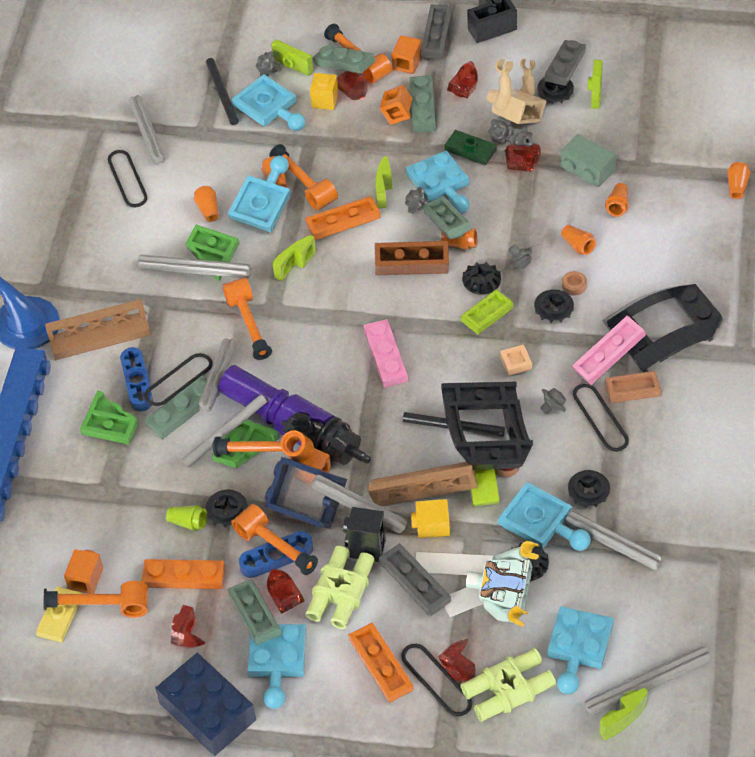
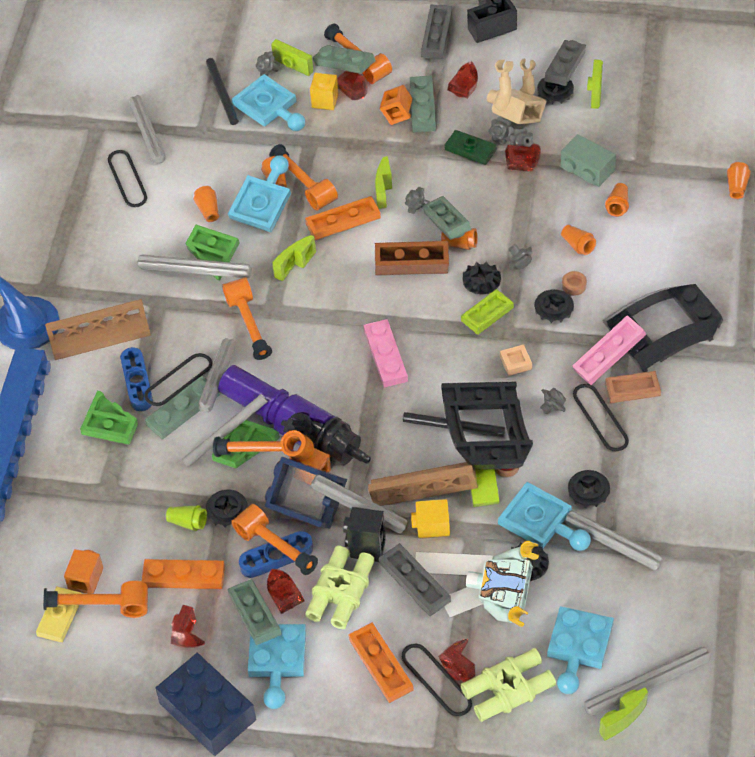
orange brick [392,35,422,74] -> none
medium azure plate [405,150,469,214] -> none

